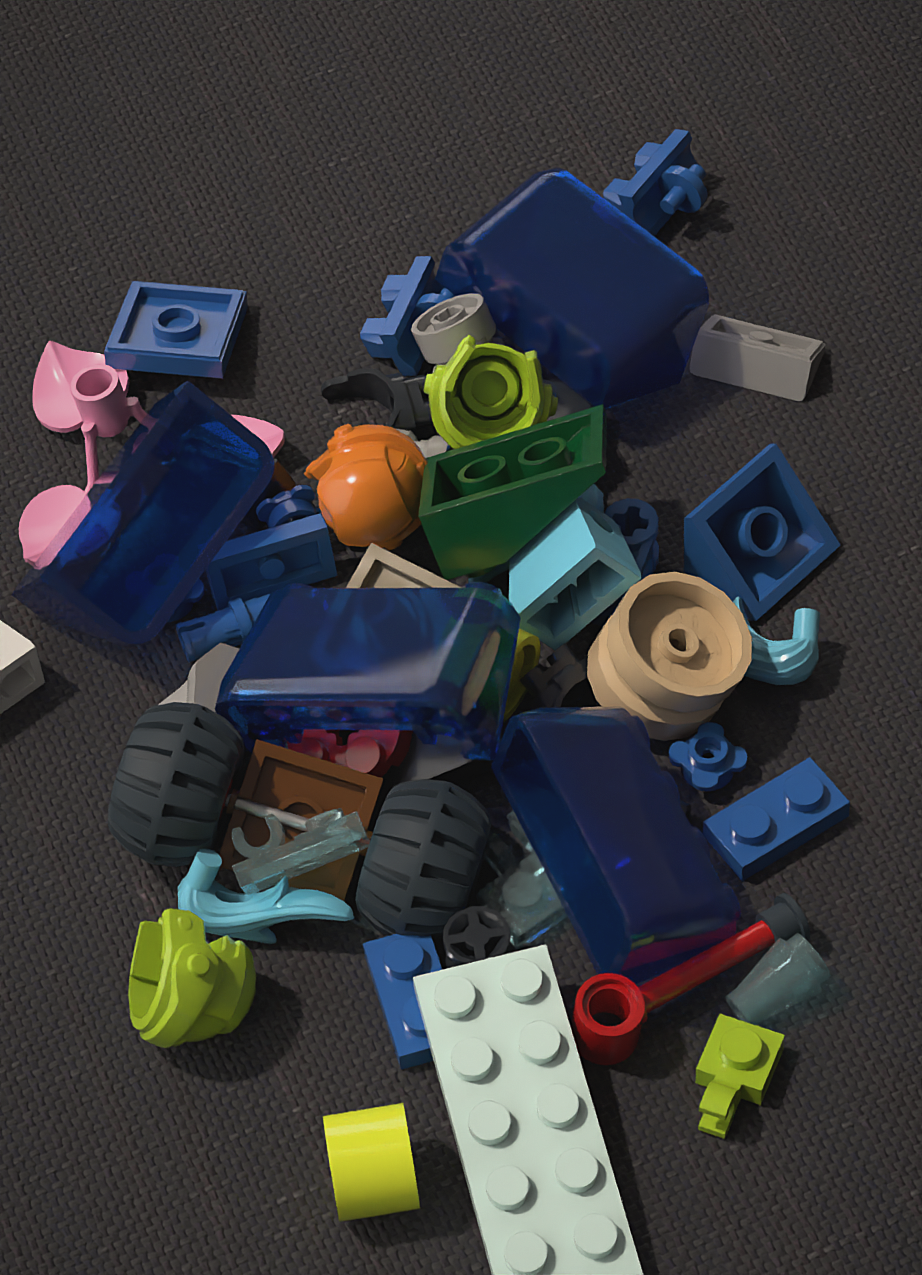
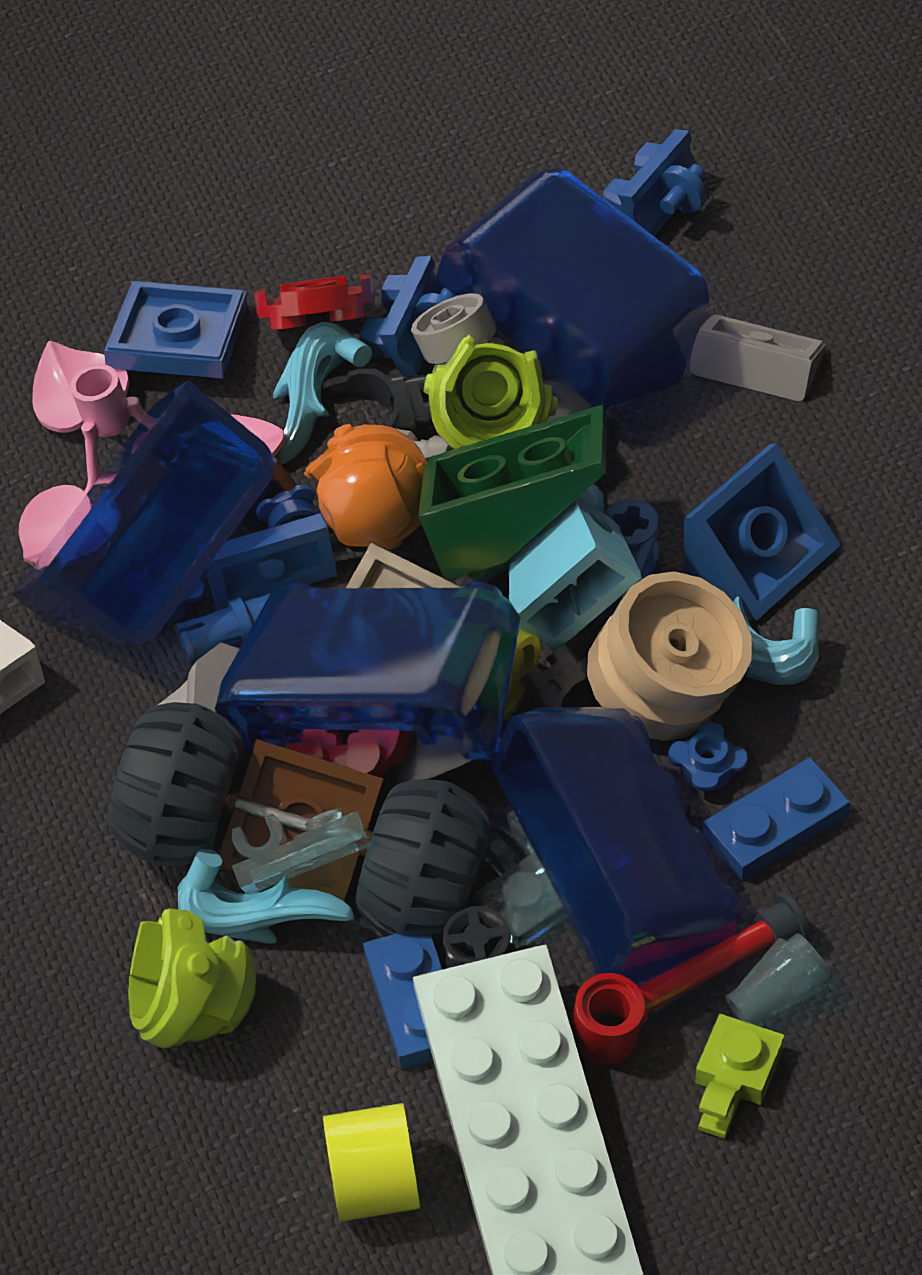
none -> red plate [254,274,375,330]
none -> medium azure piece [273,322,372,464]

